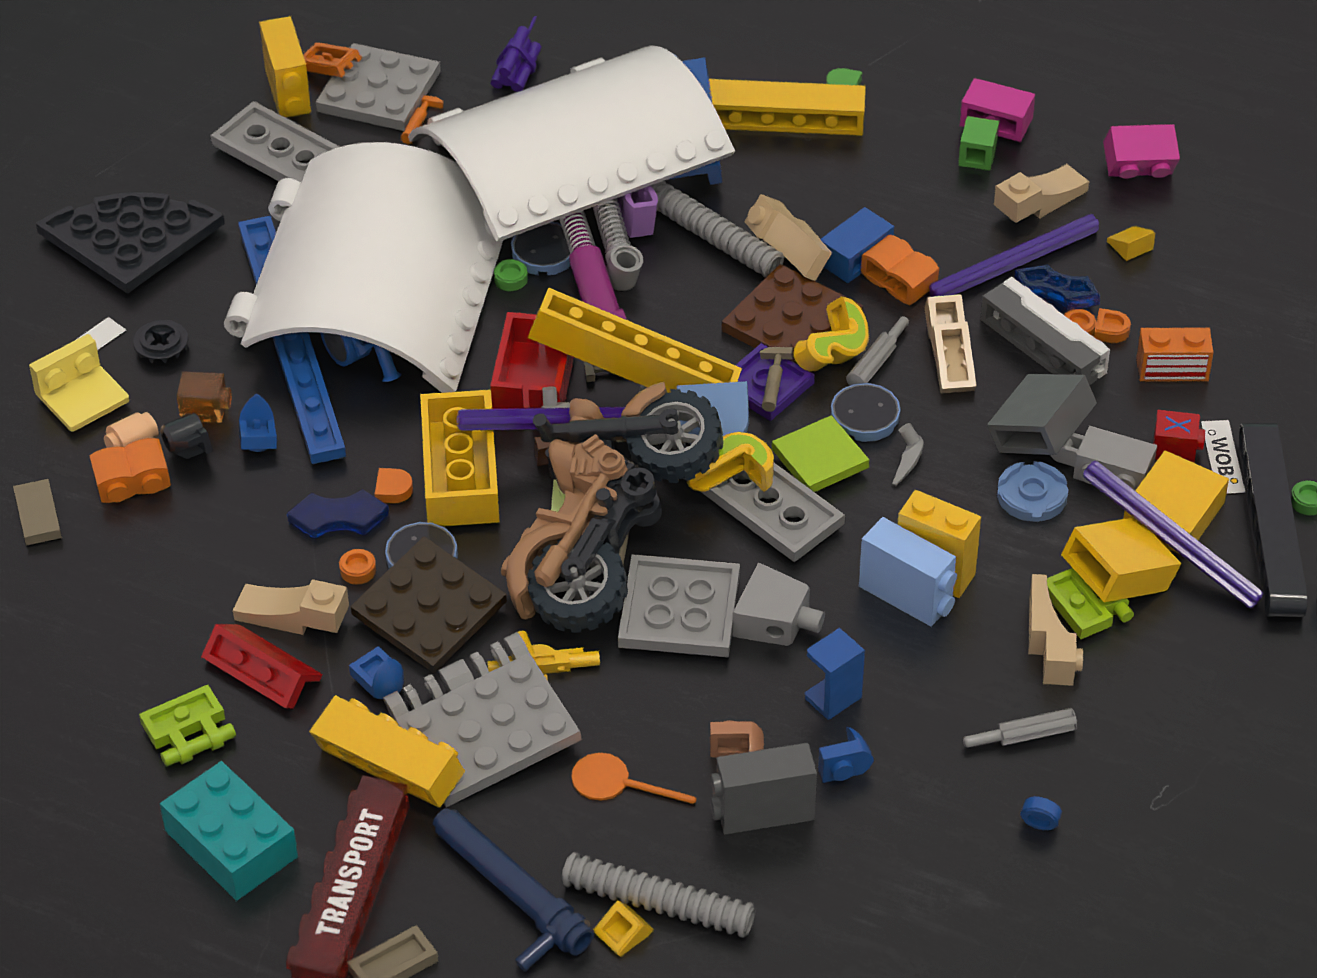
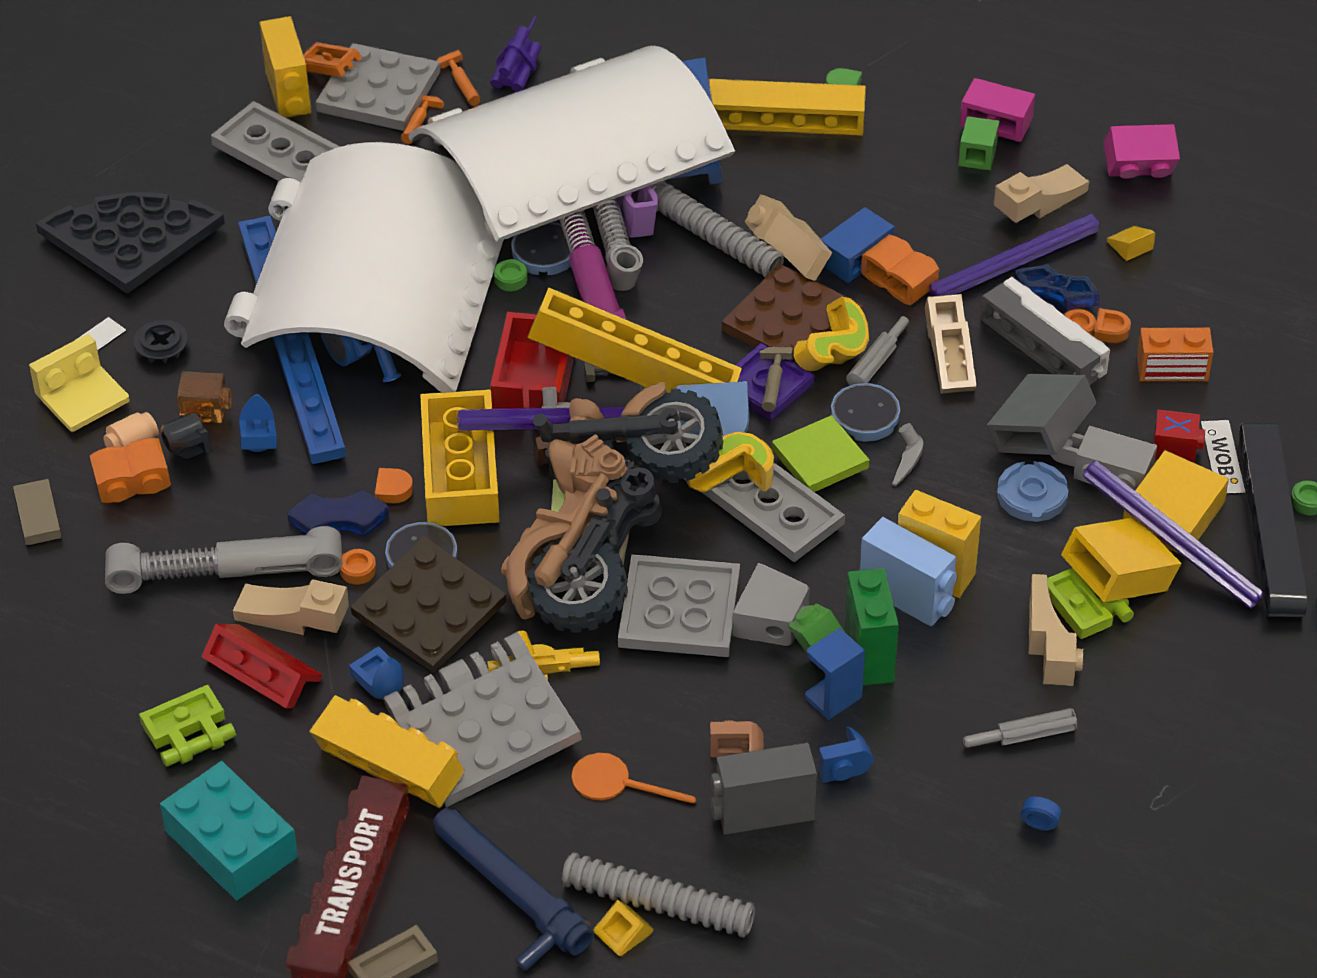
none -> light grey piece [105,526,343,594]
none -> orange piece [437,50,481,106]
none -> bright green brick [788,603,845,654]
none -> green brick [845,568,898,685]

